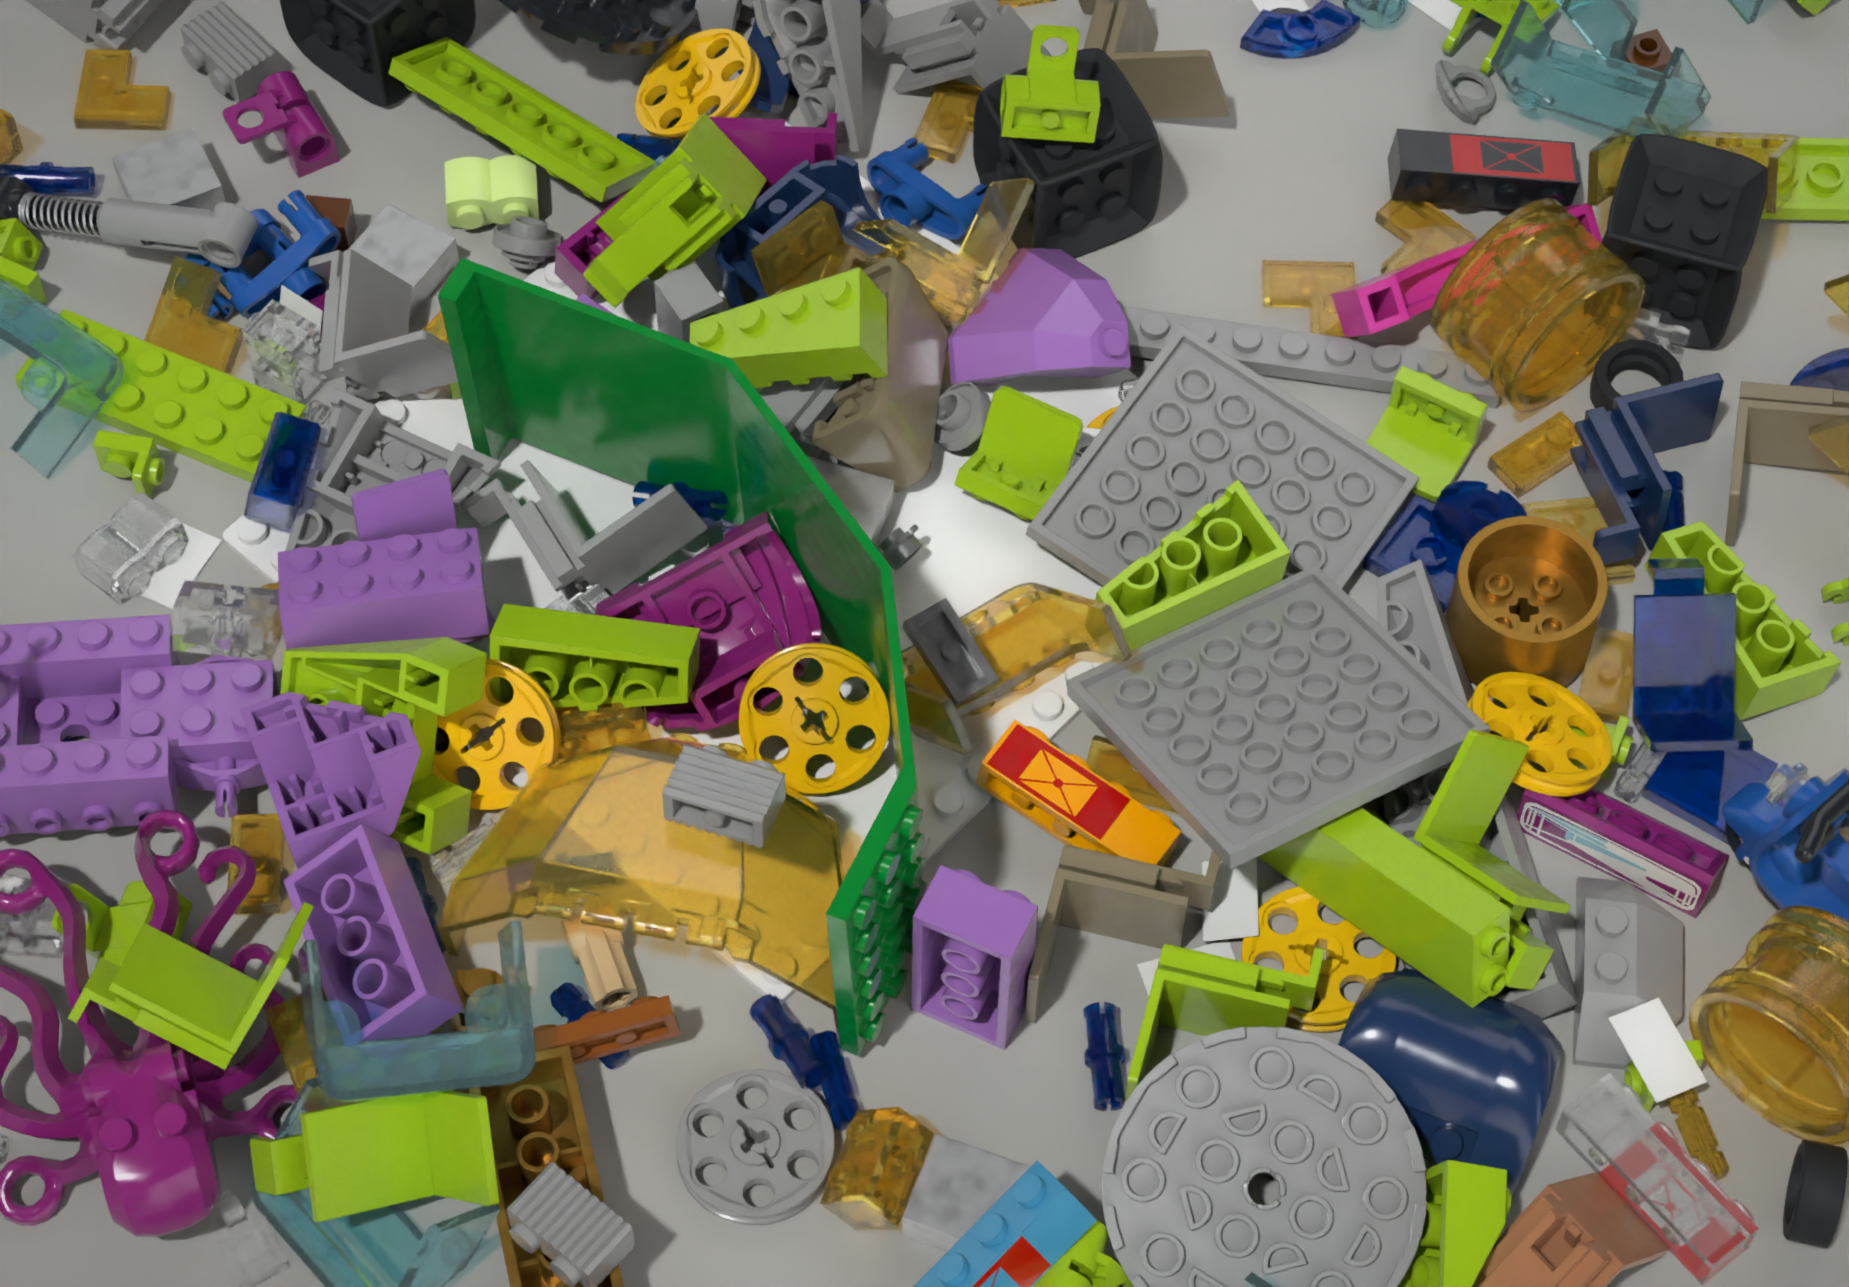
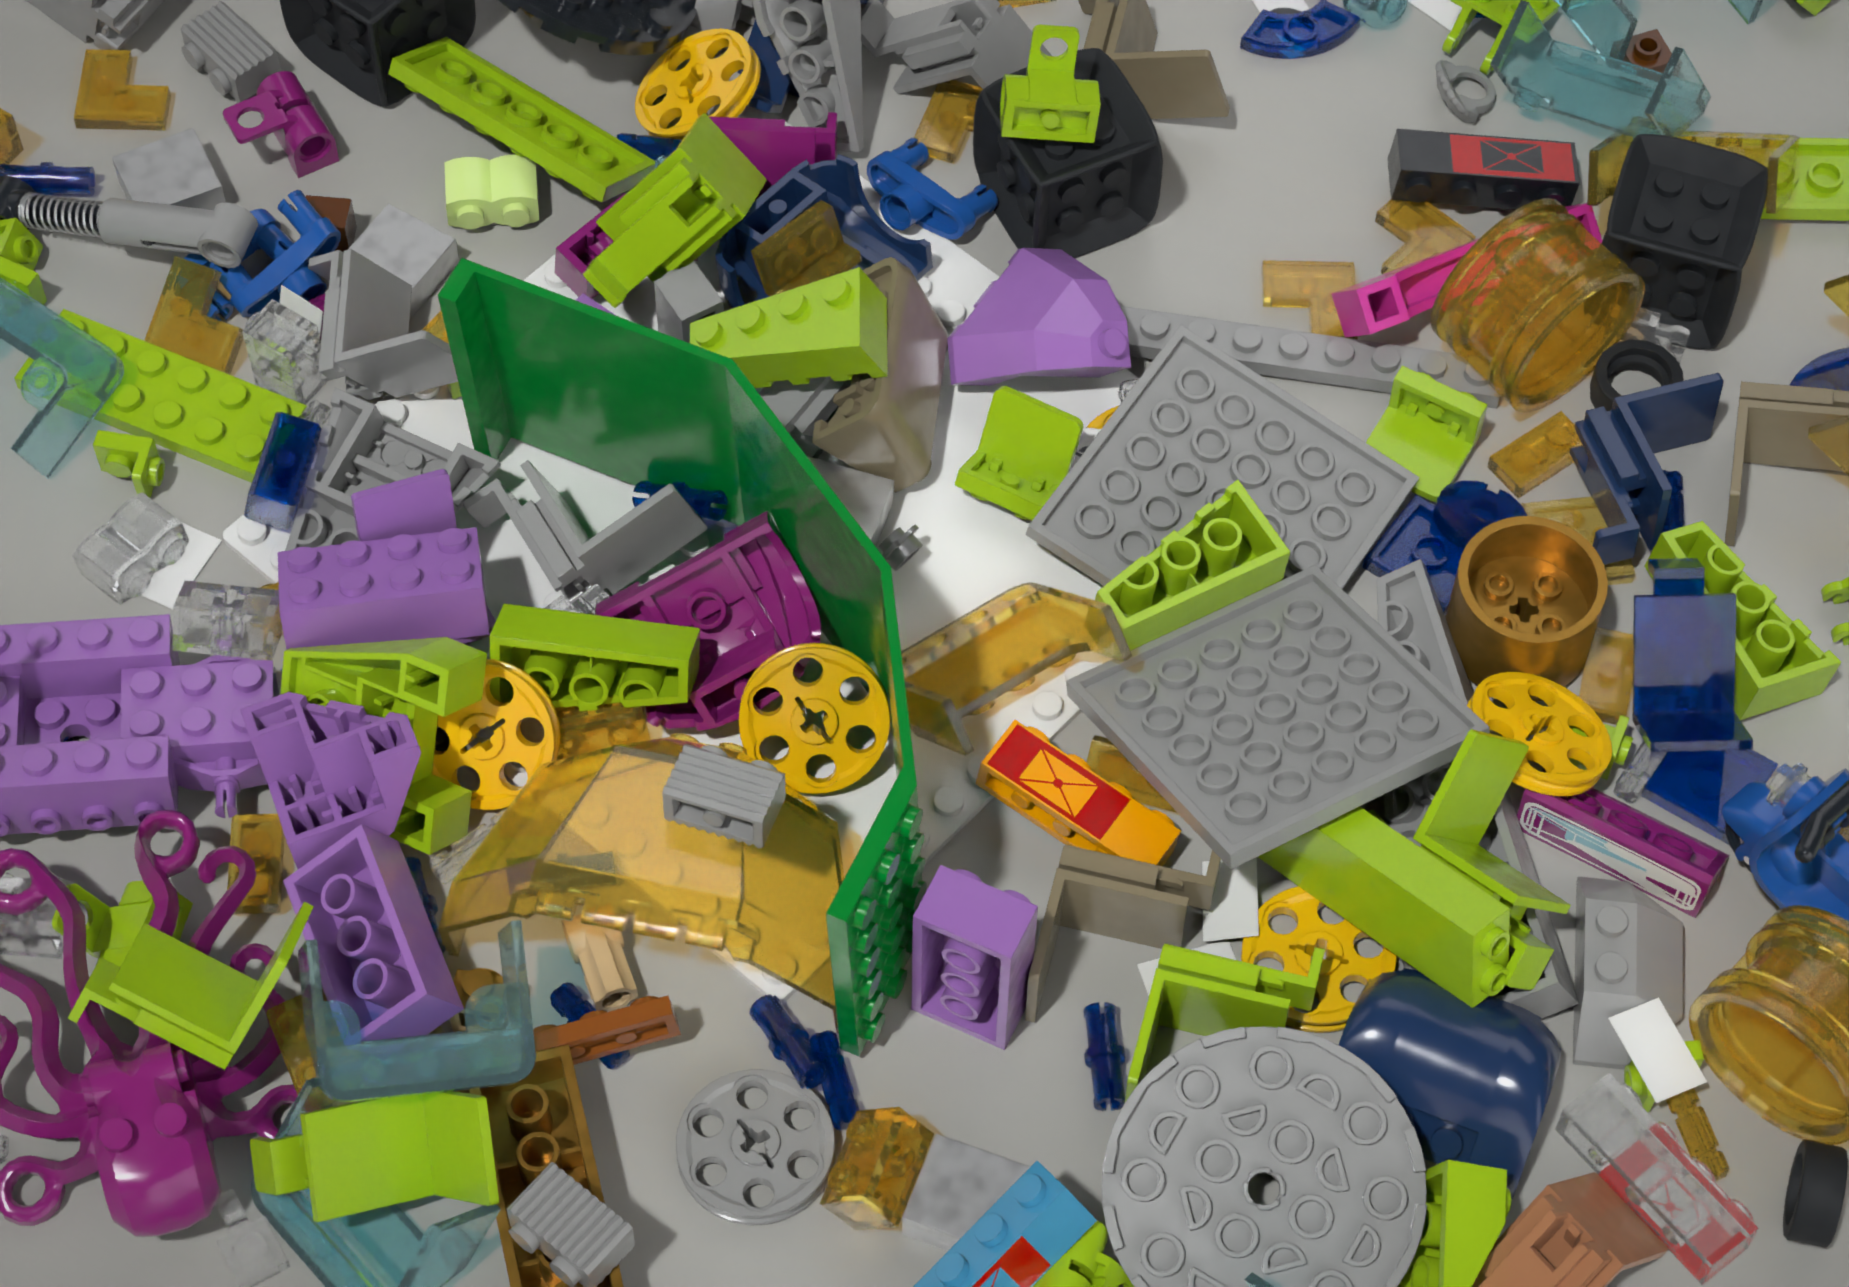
light grey plate [492,216,561,269] -> none
clear yellow piece [819,178,1035,318] -> none
flat silver plate [902,598,999,709] -> none
light grey plate [934,382,991,451] -> none

